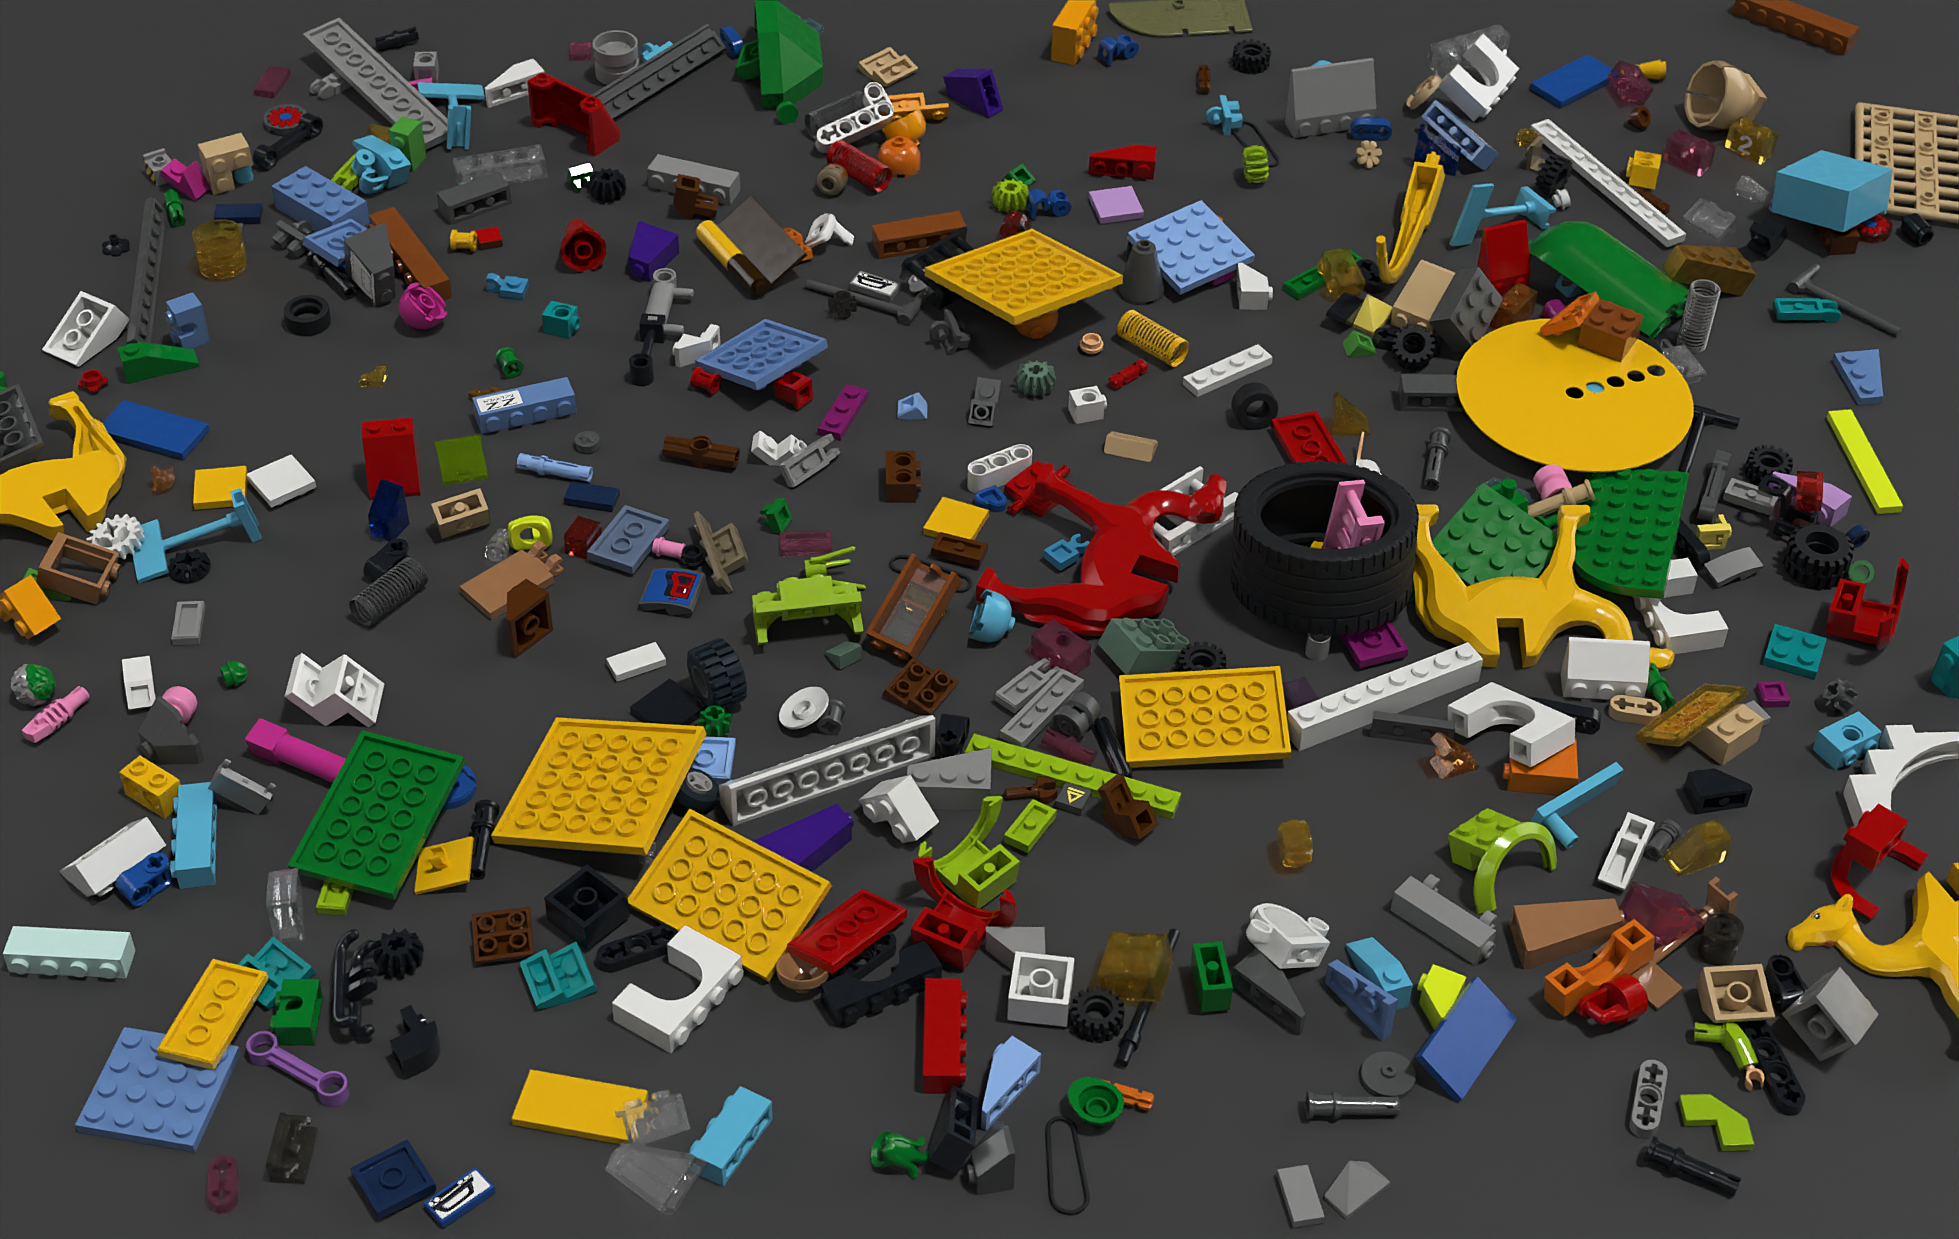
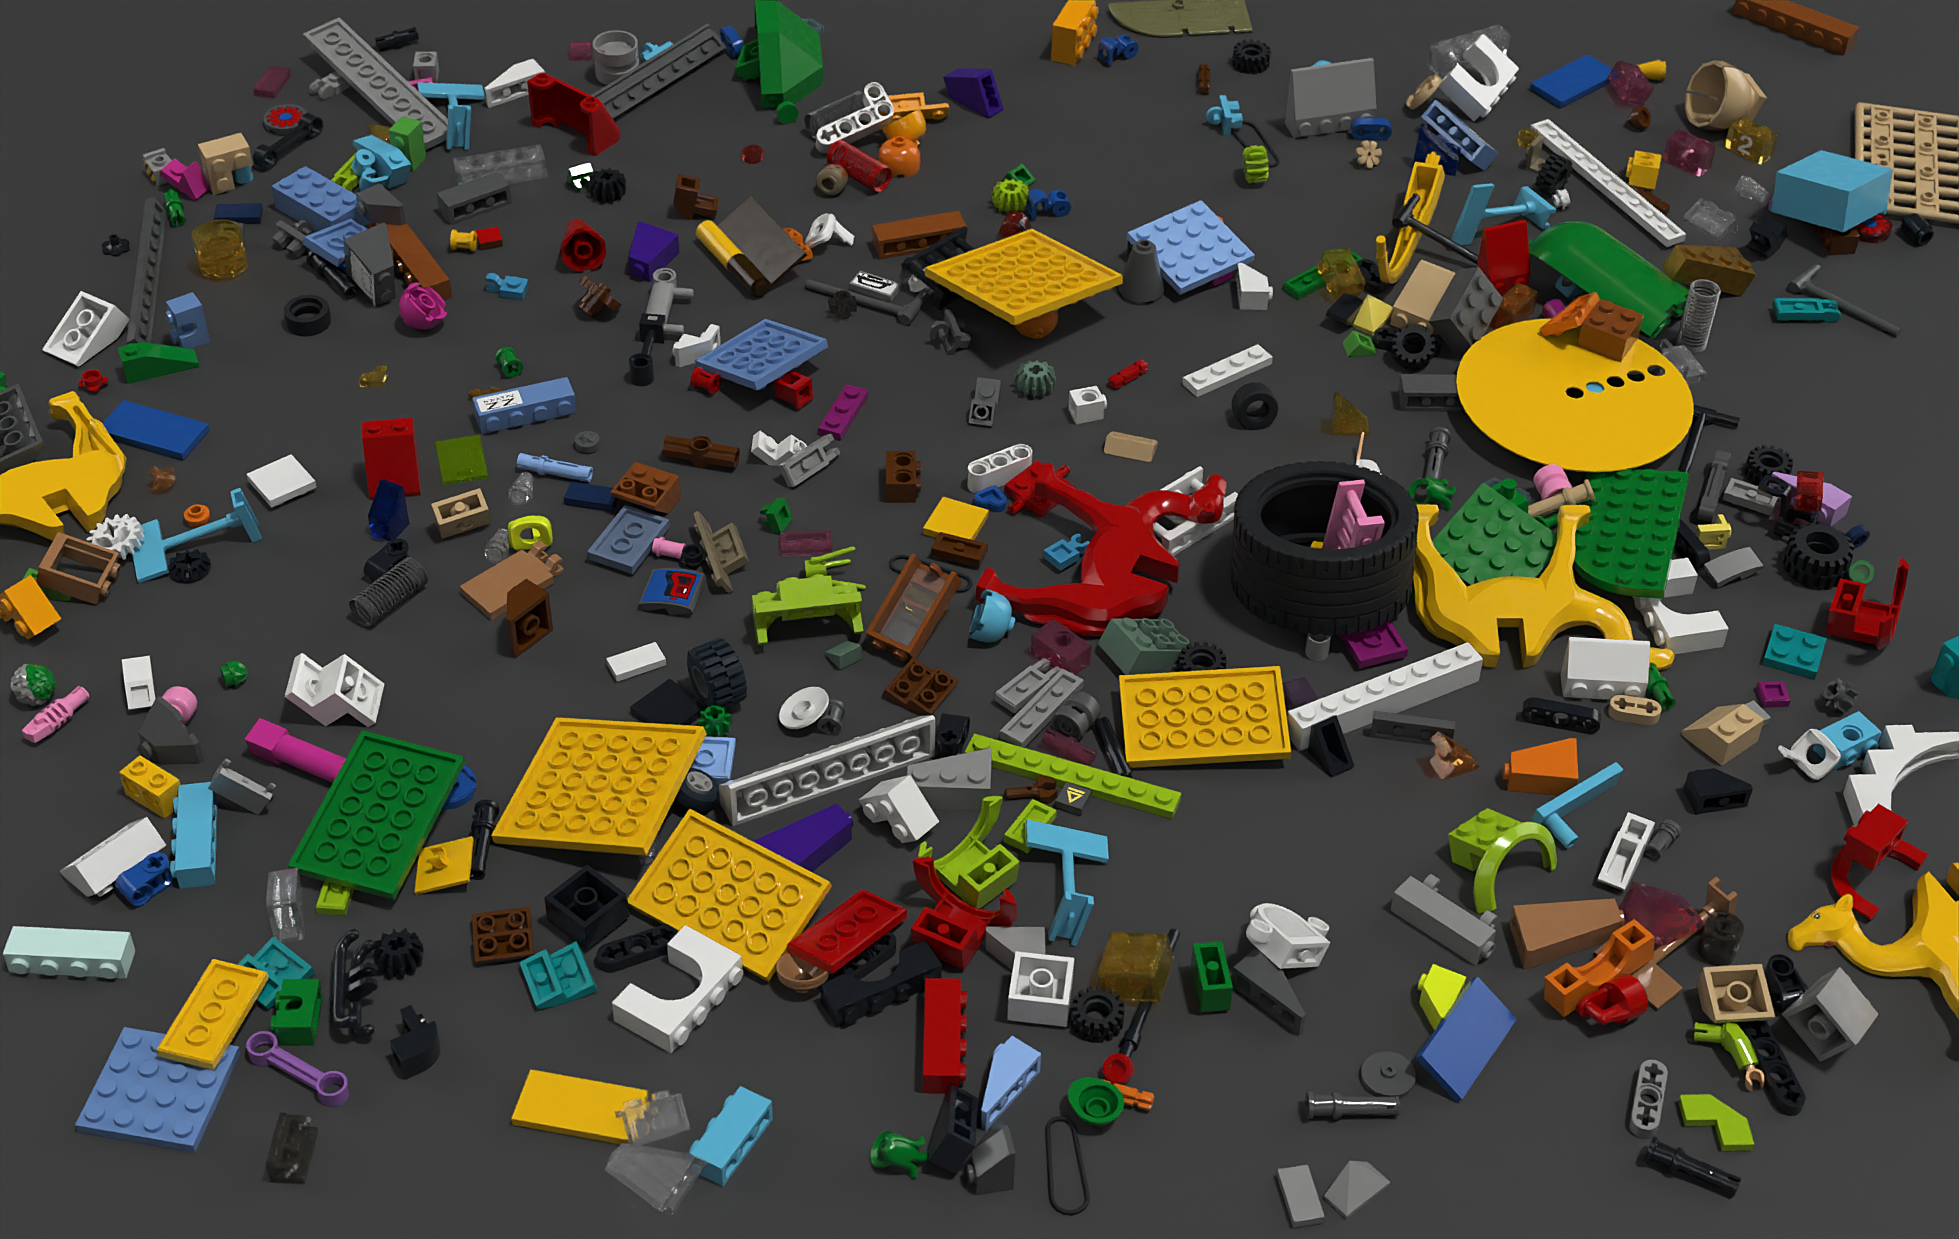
light grey tile [171,601,205,645] -> none
yellow tile [193,466,247,510] -> none
clear pink beam [207,1155,239,1214] -> none
dark blue plate [350,1139,437,1220] -> none
tile [424,1167,495,1229] -> none
teal brick [542,301,581,339] -> none
clear red brick [564,516,602,560] -> none
light grey brick [647,154,740,205] -> none
tan slope [857,47,918,87] -> none
light blue slope [897,392,928,420] -> none
light nougat plate [1080,333,1103,354] -> none
red slope [1088,145,1157,180] -> none
lavender tile [1089,186,1144,224] -> none
reddish brown brick [1098,775,1158,840] -> none
yellow piece [1117,310,1189,367] -> none
red plate [1271,410,1349,465] -> none
clear yellow gear [1277,819,1313,868] -> none
medium blue wing [1325,959,1398,1041] -> none
medium azure slope [1345,937,1413,1010] -> none
white arch [1448,682,1575,767] -> none
clear yellow tile [1636,683,1749,747] -> none
clear yellow slope [1663,819,1733,877] -> none
neon yellow tile [1826,409,1903,514] -> none
medium blue wing [1832,349,1883,406] -> none
none -> orange plate [184,505,210,528]
none -> dark grey slope [355,183,406,225]
none -> clear cone [508,472,534,506]
none -> reddish brown plant [578,275,622,317]
none -> dark orange slope [610,462,681,514]
none -> clear red tile [742,145,764,164]
none -> medium azure piece [1025,820,1109,946]
none -> red tile [1103,1054,1135,1084]
none -> black slope [1308,715,1355,776]
none -> black bar [1392,194,1479,265]
none -> green piece [1408,477,1456,511]
none -> white piece [1778,729,1841,780]

